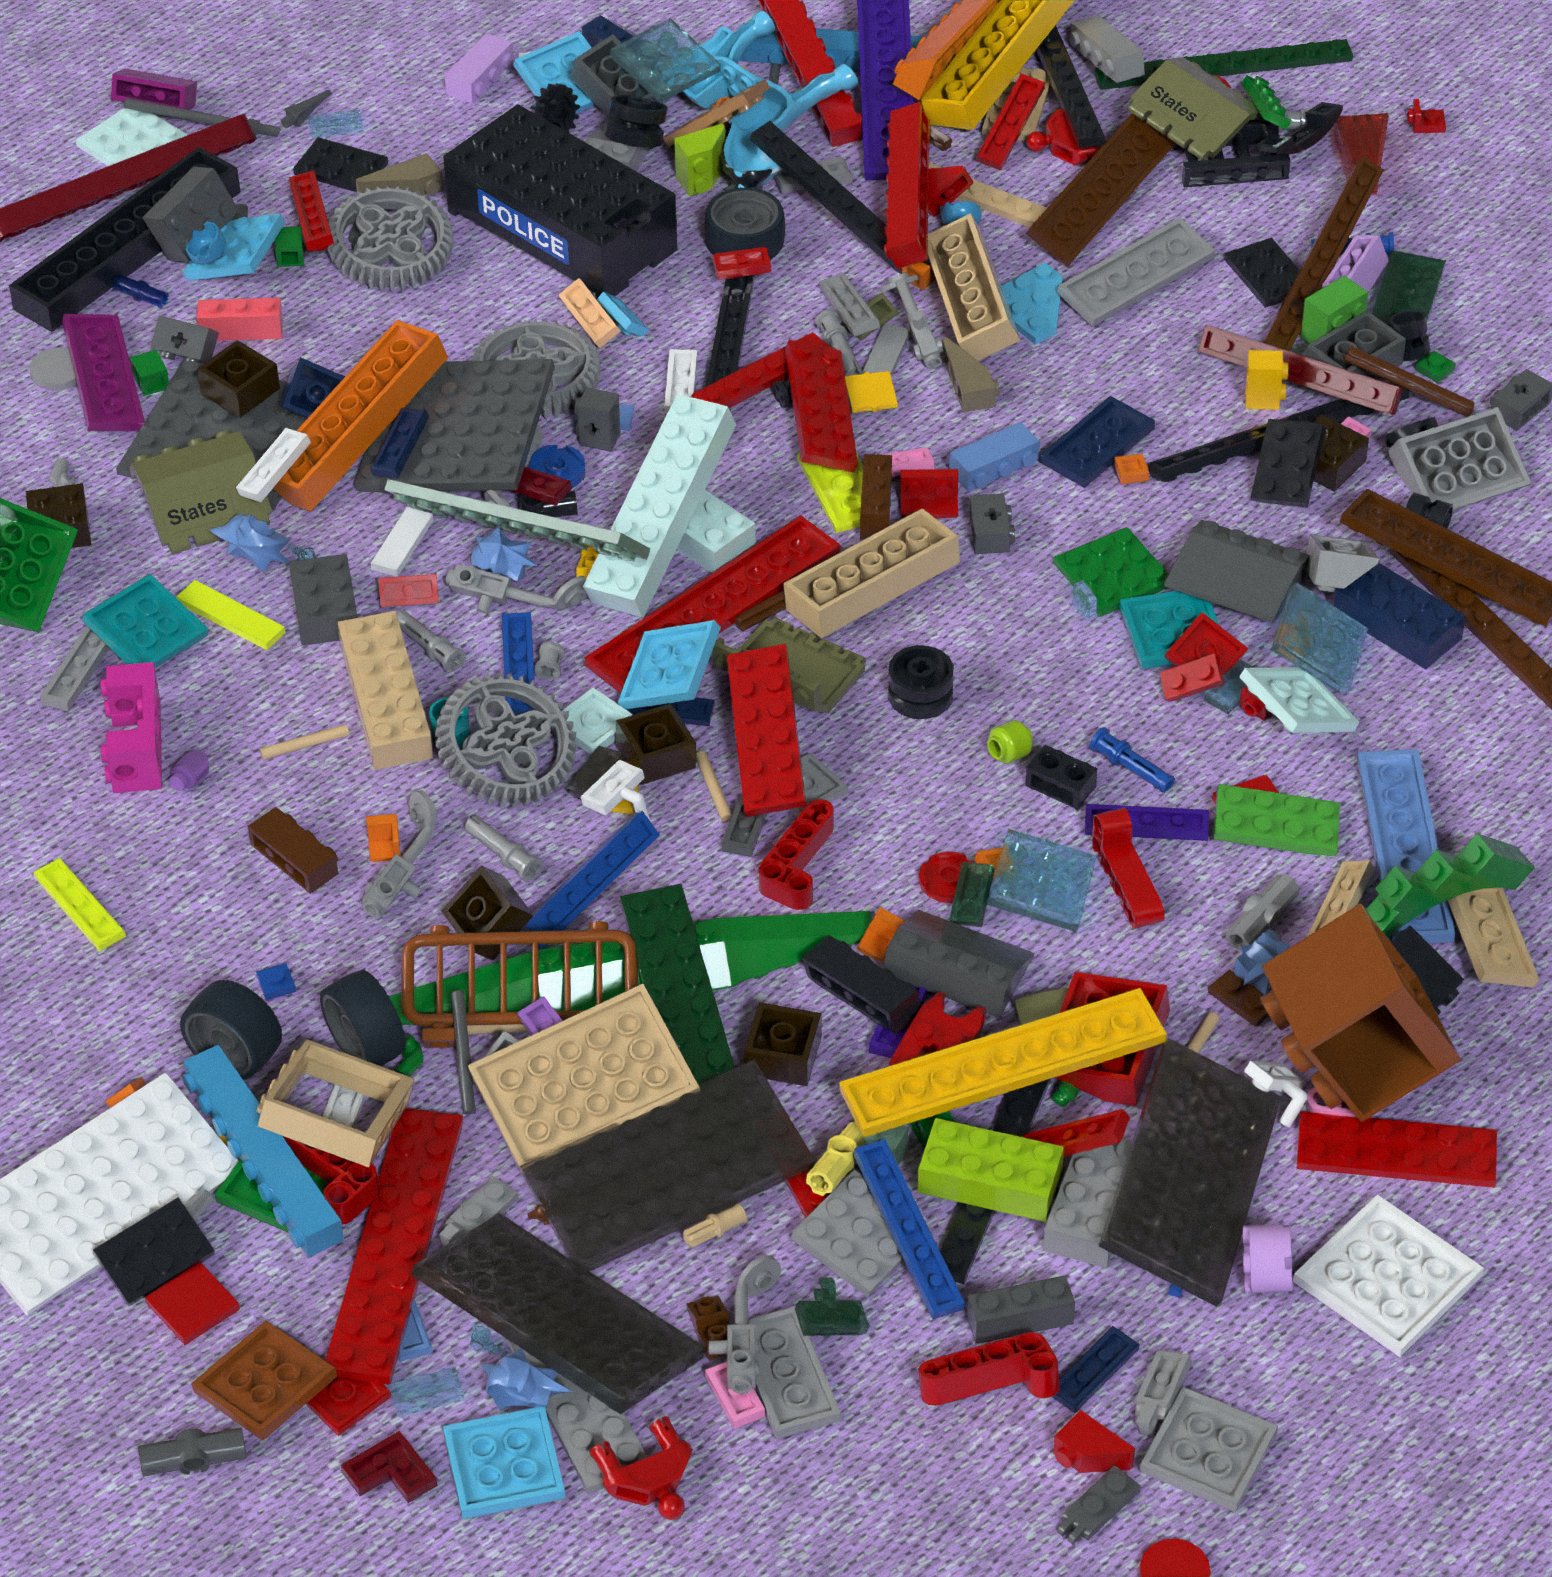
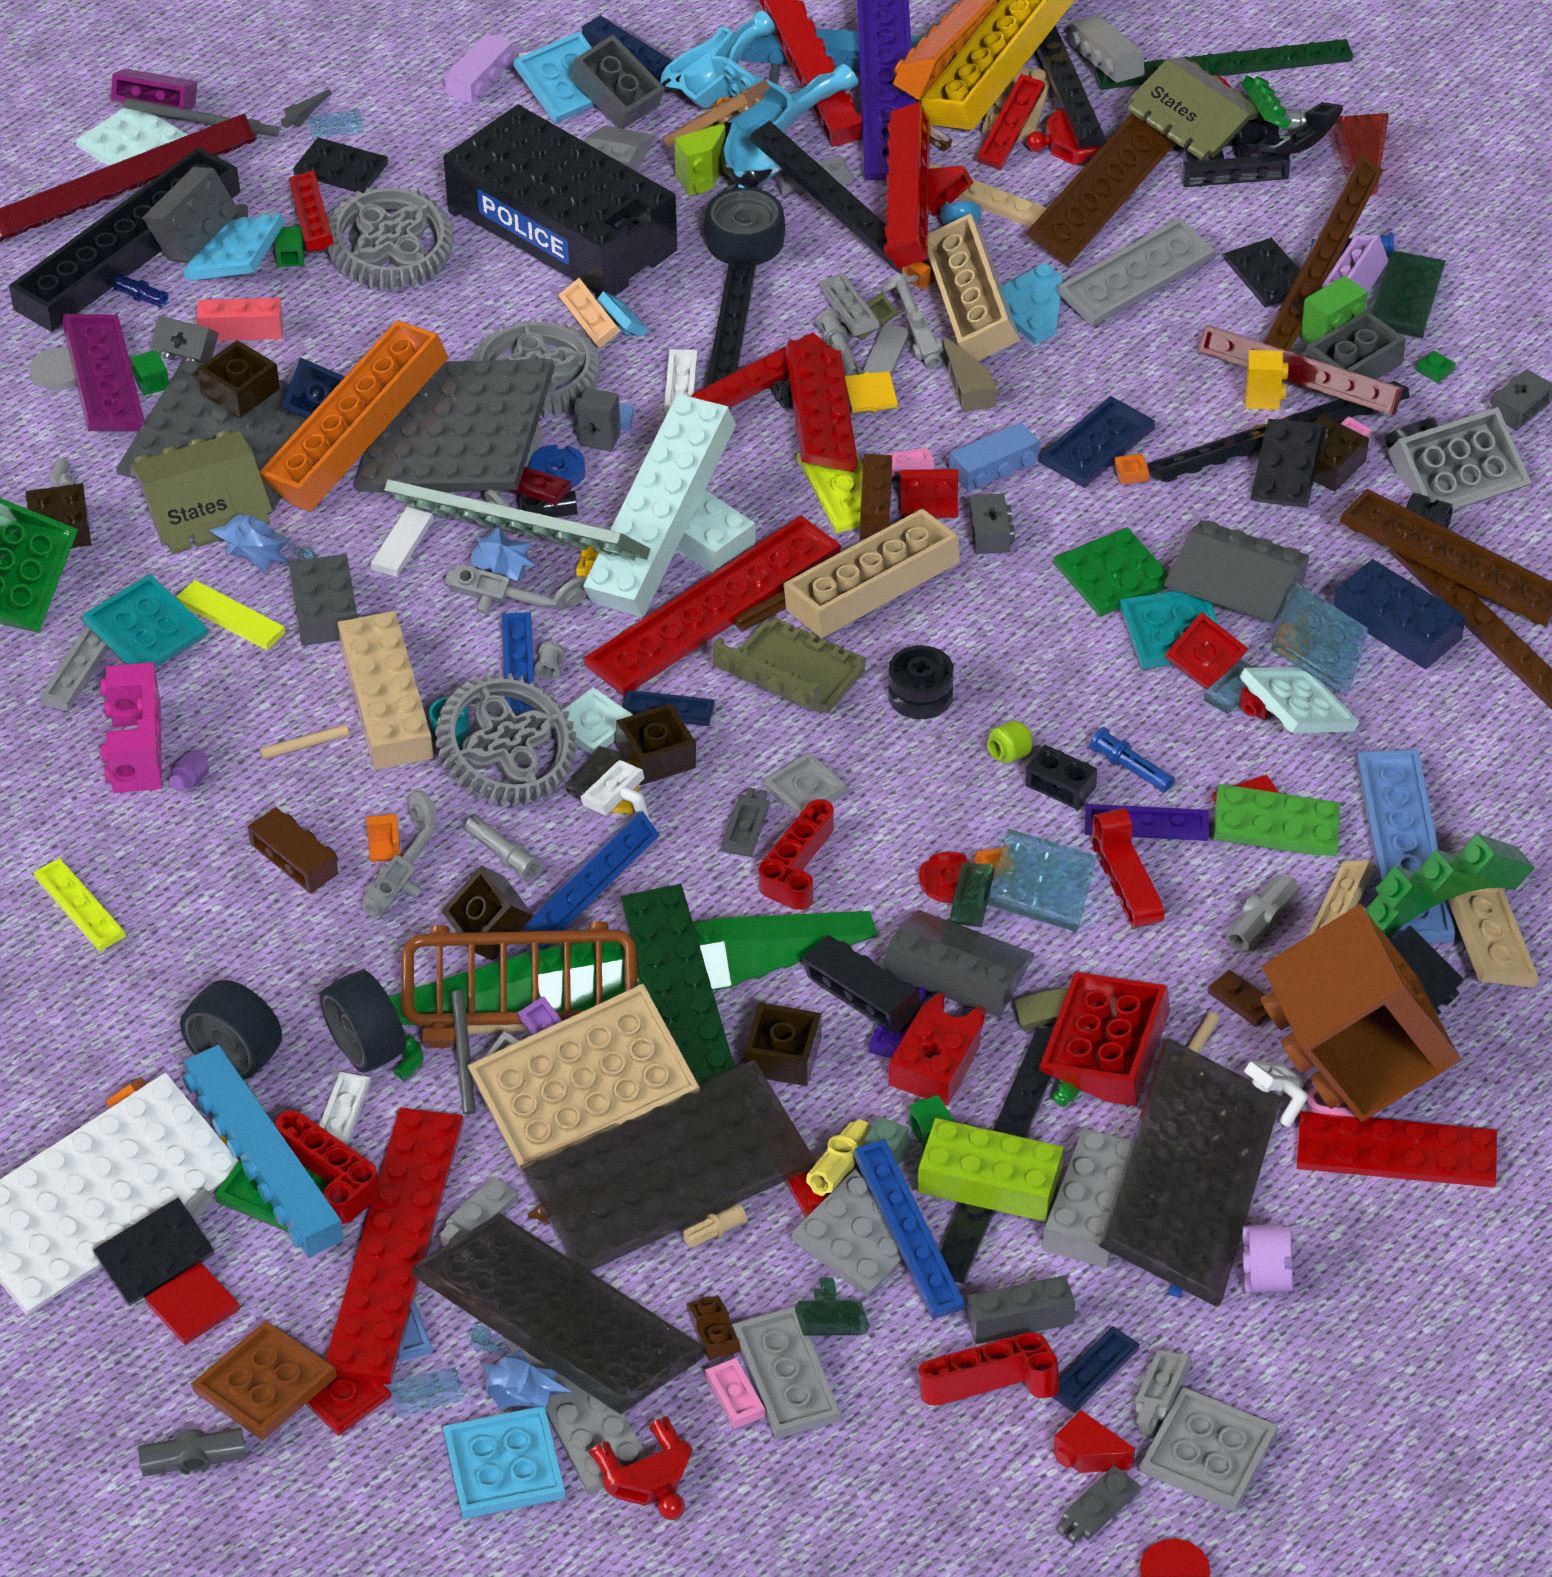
dark azure hair [186,221,226,264] -> none
white plate [236,428,311,502] -> none
blue plate [256,963,296,1001] -> none
tan window [256,1039,415,1167] -> none
dark red plate [341,1431,438,1503] -> none
dark tan slope [356,153,443,196] -> none
dark blue tile [370,408,429,478] -> none
plate [378,574,439,607] -> none
light grey pin [396,610,466,673] -> none
black gear [530,83,580,133] -> none
black wheel [605,95,668,147] -> none
clear light blue plate [610,18,721,103] -> none
medium azure plate [618,620,721,709] -> none
tan bar [696,750,732,822] -> none
light grey piece [709,1255,781,1394] -> none
red plate [713,247,772,280] -> none
red plate [727,644,807,817] -> none
yellow plate [839,988,1167,1138] -> none
orange panel [857,907,905,963] -> none
red plate [1023,1109,1130,1157] -> none
clear light blue tile [1072,580,1097,621] -> none
plate [1160,654,1225,702] -> none
medium blue hair [1235,929,1290,995] -> none
white plate [1293,1195,1484,1357] -> none
light grey slope [1306,534,1379,592] -> none
reddish brown axle [1344,347,1474,417] -> none
black wheel [1390,310,1431,361] -> none
red bracket [1407,99,1446,133] -> none

